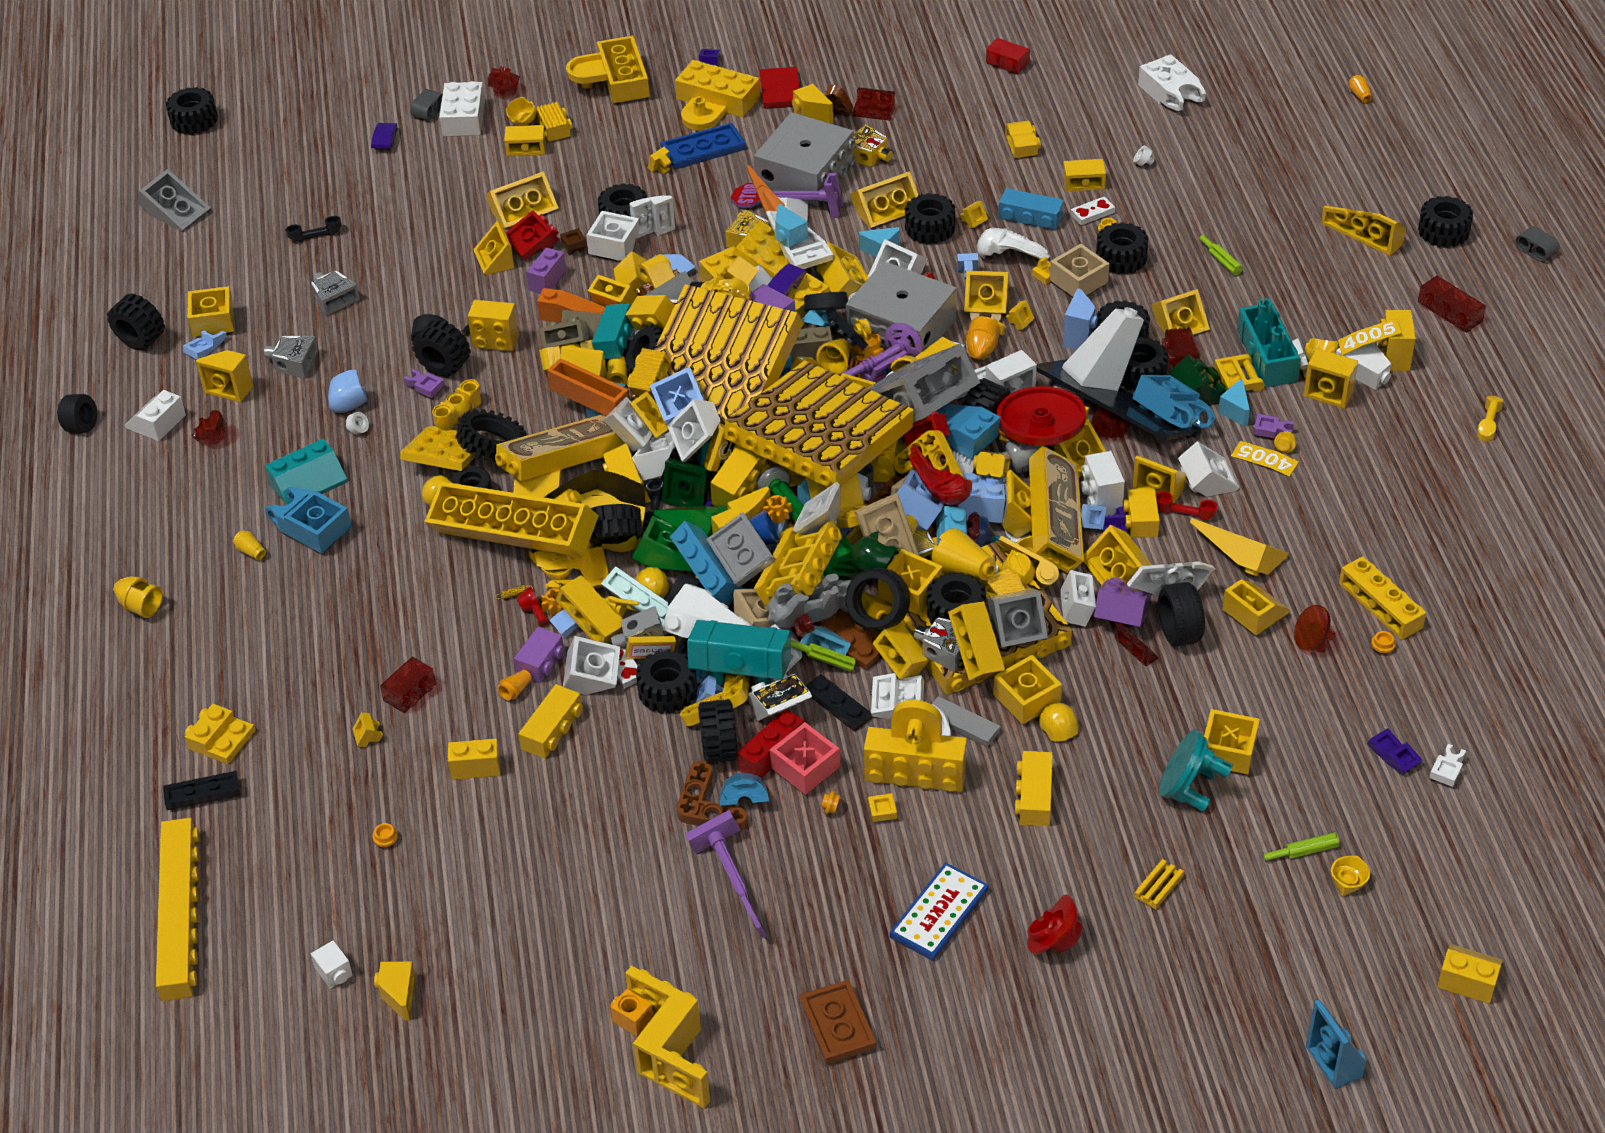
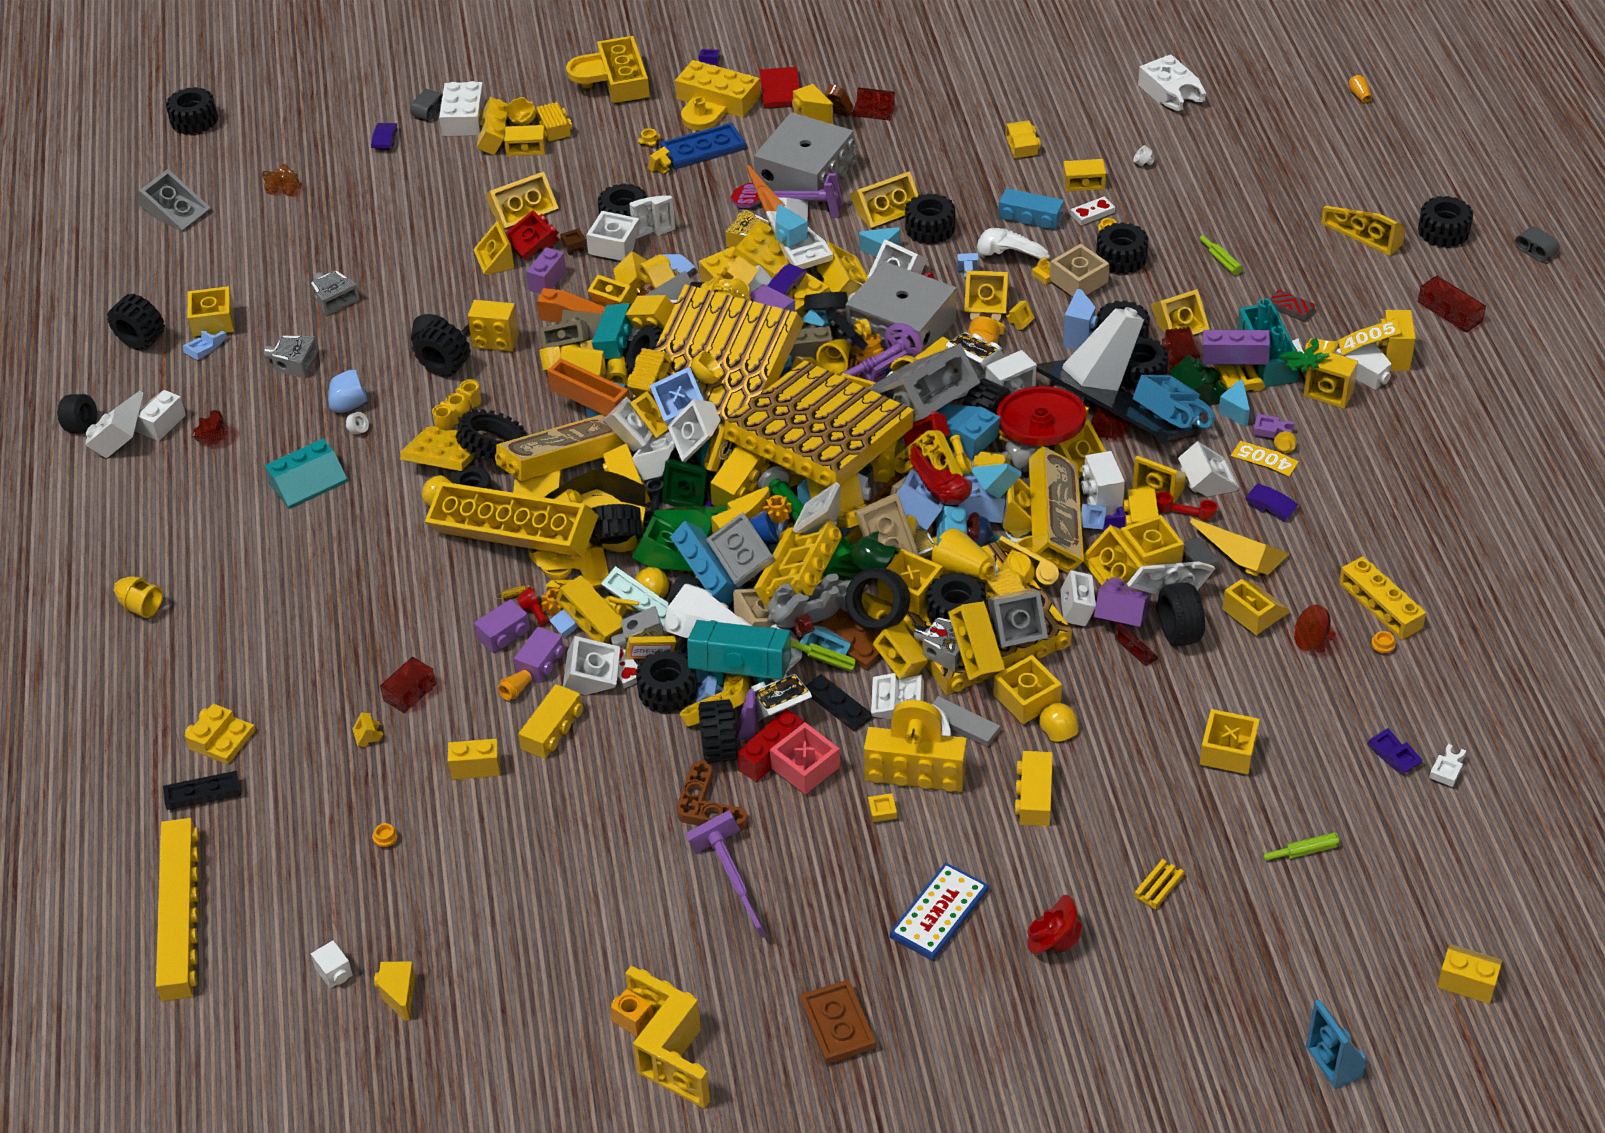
yellow slope [196,350,253,403] -> none
yellow cone [233,530,266,561] -> none
dark azure brick [264,487,352,554] -> none
black bar [285,216,342,241] -> none
medium lavender plate [404,369,445,398] -> none
clear red brick [487,66,520,95] -> none
dark azure cylinder [719,773,770,806] -> none
light orange plate [820,790,840,815] -> none
yellow torso [854,125,893,167] -> none
yellow tile [960,201,988,228] -> none
red brick [986,38,1030,74] -> none
teal piece [1159,729,1233,812] -> none
yellow hat [1331,856,1370,897] -> none
yellow bar [1477,395,1504,441] -> none
none -> white slope [85,391,143,459]
none -> clear orange hips [262,164,302,196]
none -> medium lavender brick [474,599,530,653]
none -> yellow arch [477,97,508,155]
none -> yellow plate [638,128,660,146]
none -> yellow hair [691,351,724,384]
none -> medium lavender slope [737,689,757,739]
none -> slope [946,332,1006,375]
none -> yellow bar [950,435,972,475]
none -> medium azure slope [972,464,1022,499]
none -> yellow slope [1121,515,1184,565]
none -> dark grey beam [1182,537,1219,571]
none -> medium lavender slope [1203,330,1270,364]
none -> dark purple slope [1245,483,1298,522]
none -> flat silver tile [1270,289,1315,321]
none -> green piece [1279,338,1330,372]

